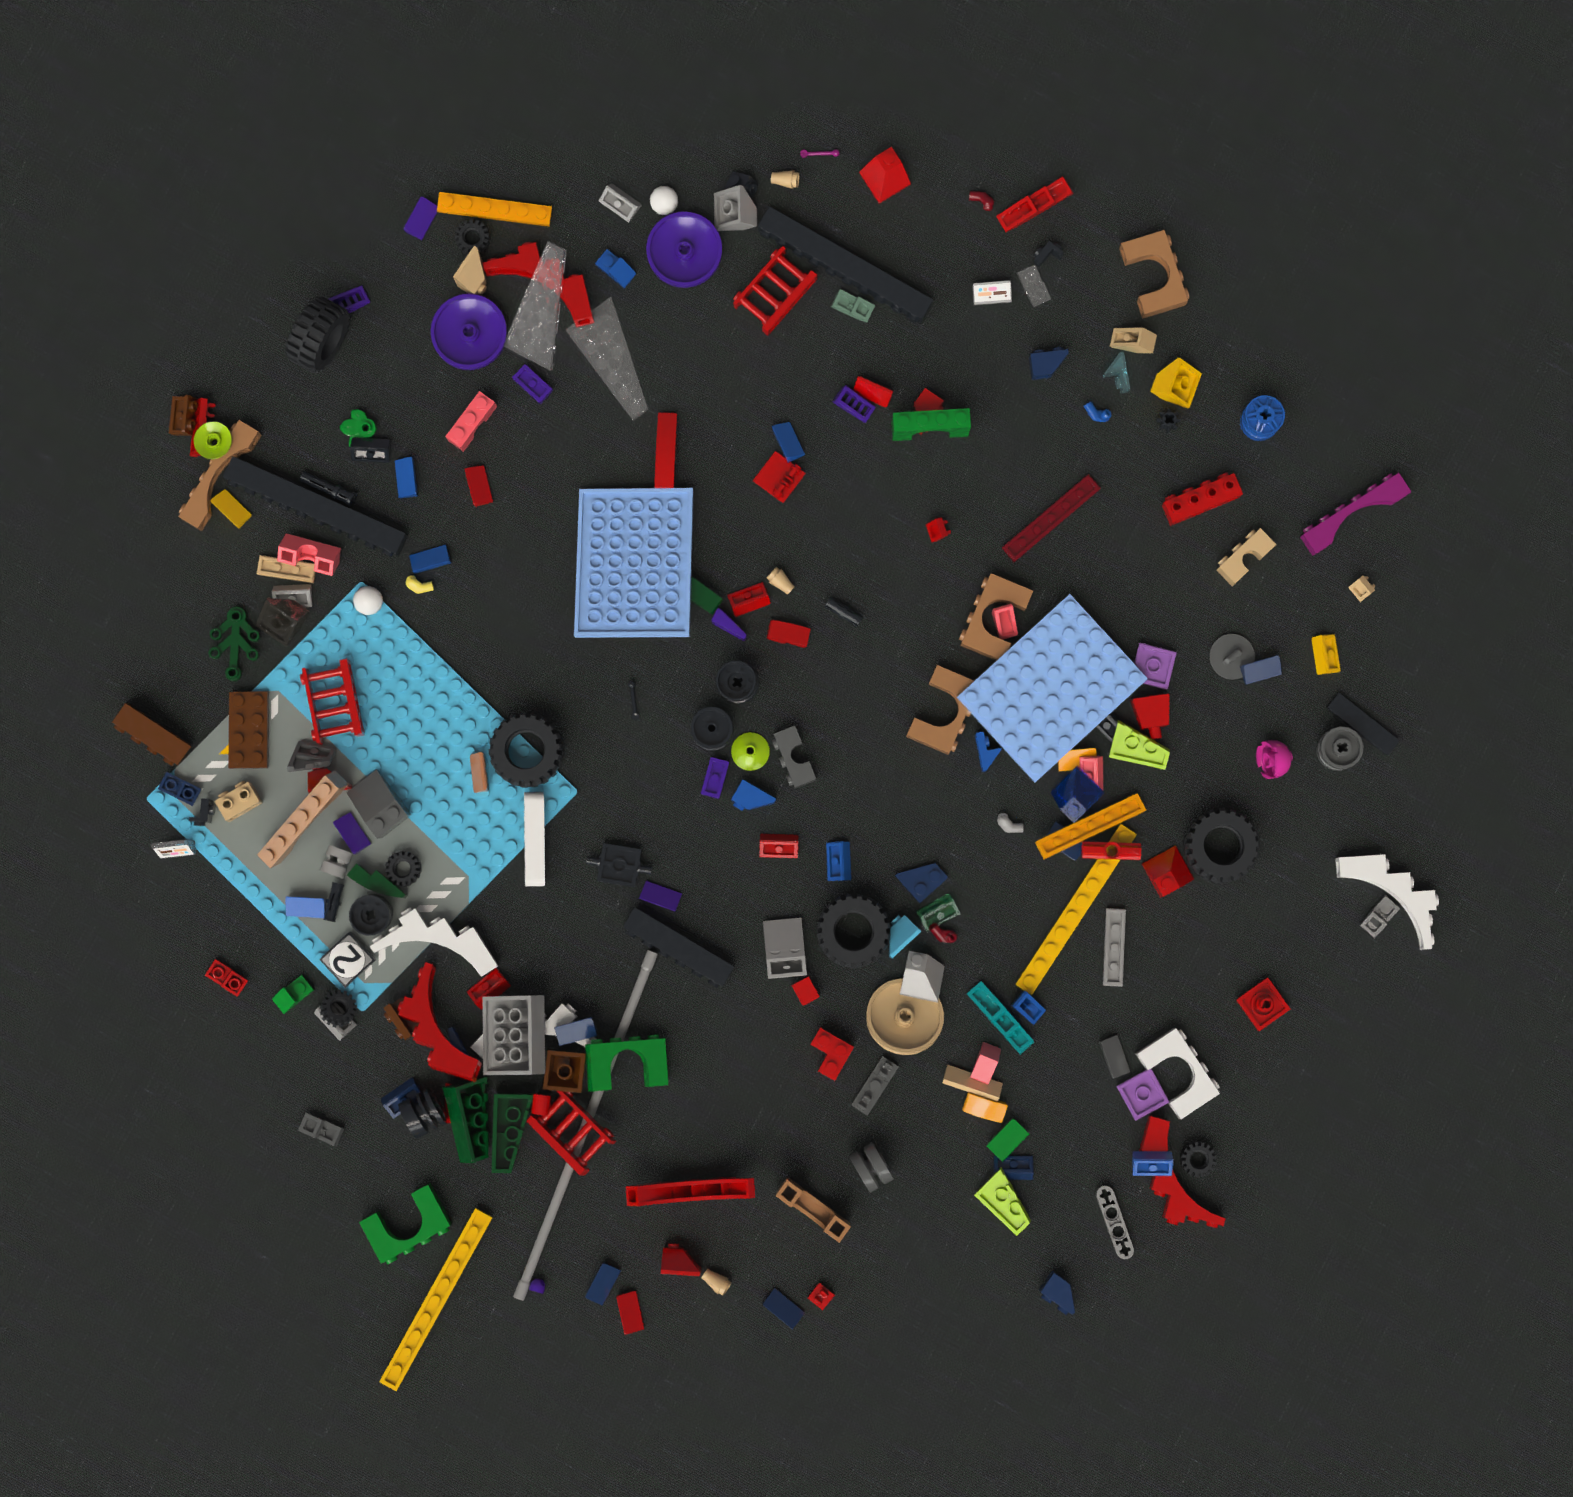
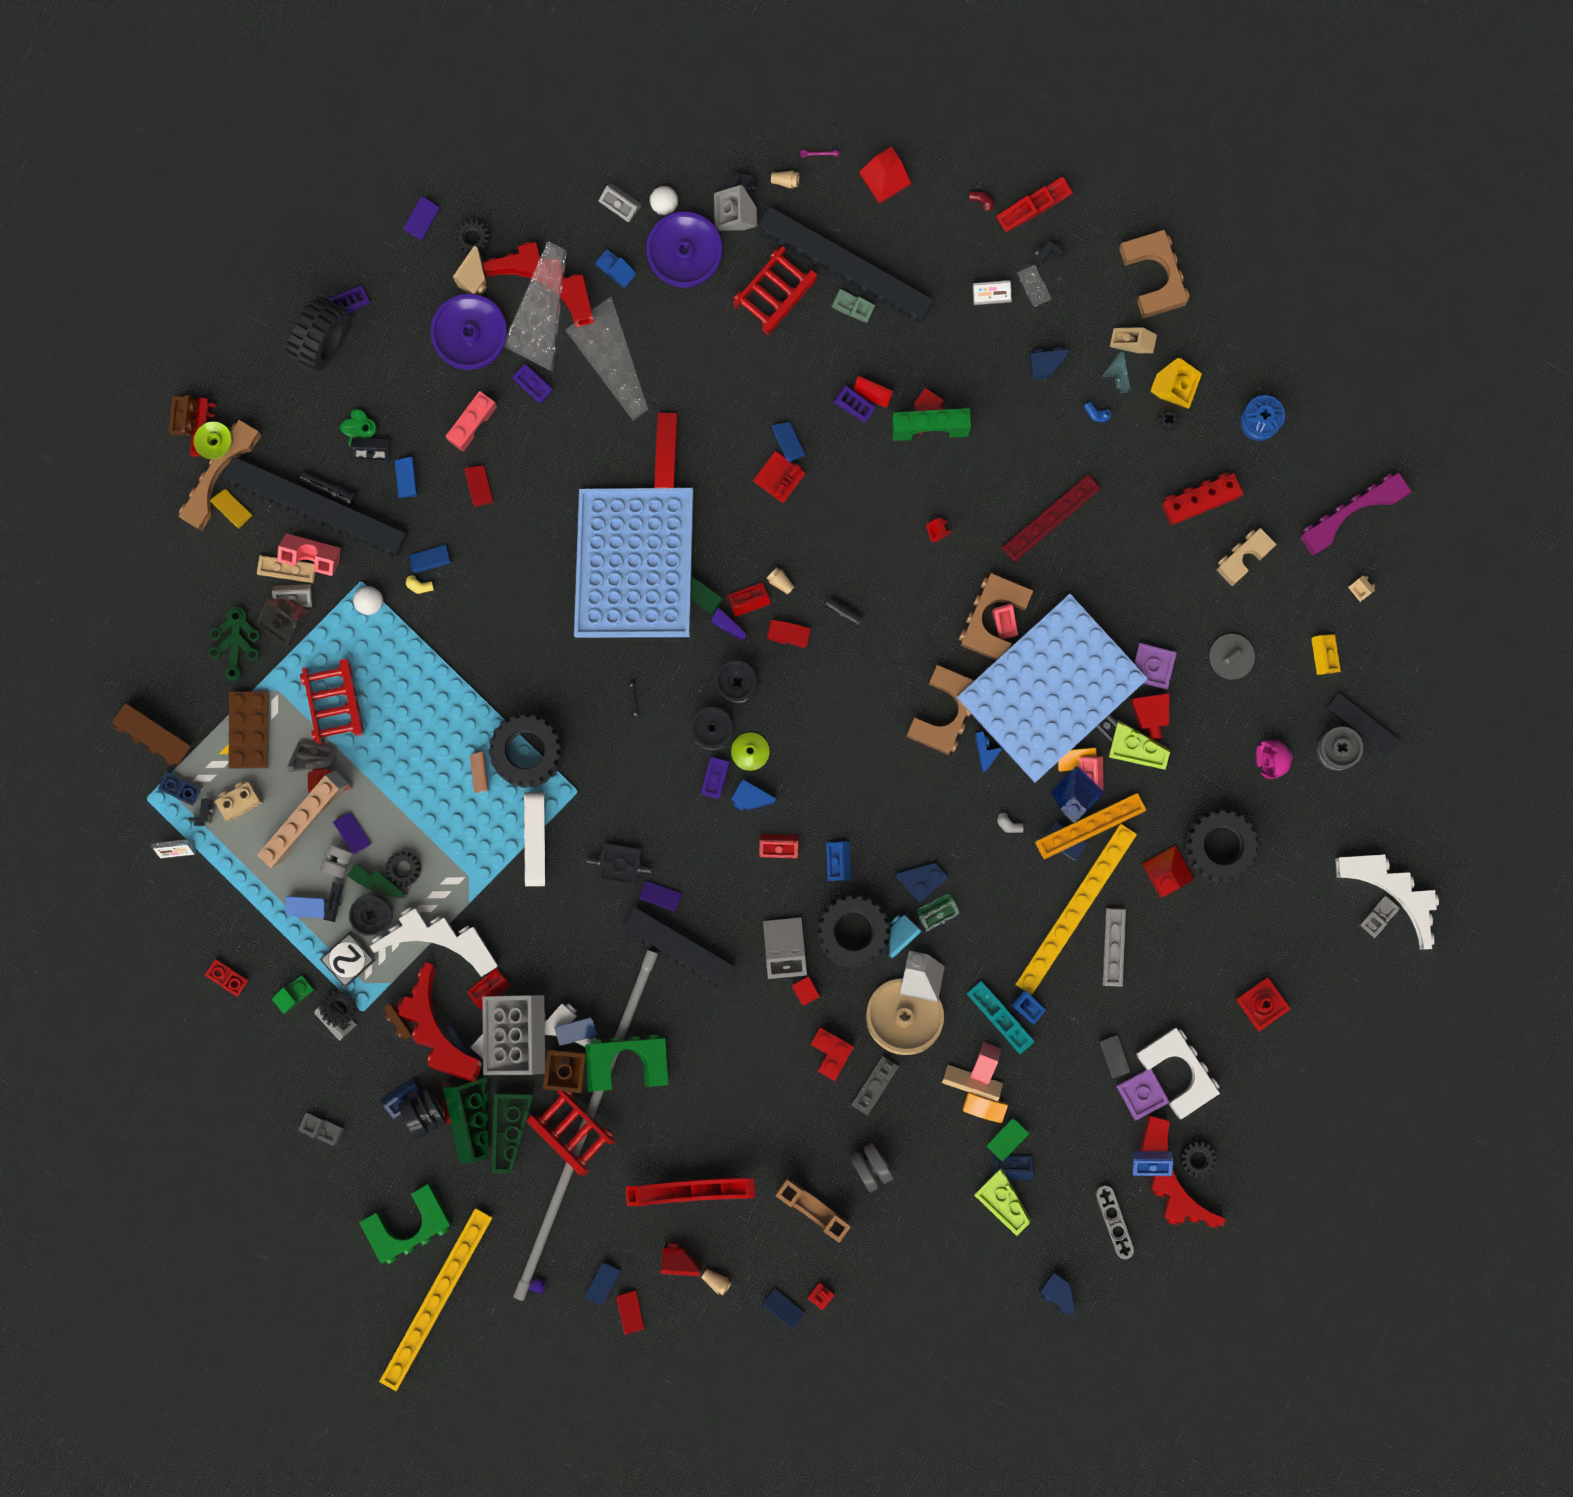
dark grey slope [347,769,412,839] -> none
light orange plate [437,192,552,227] -> none
red piece [531,1094,551,1116] -> none
dark grey arch [772,726,816,789] -> none
dark red arm [929,923,957,943] -> none
red piece [1081,842,1141,860] -> none
dark blue slope [1240,655,1282,685] -> none

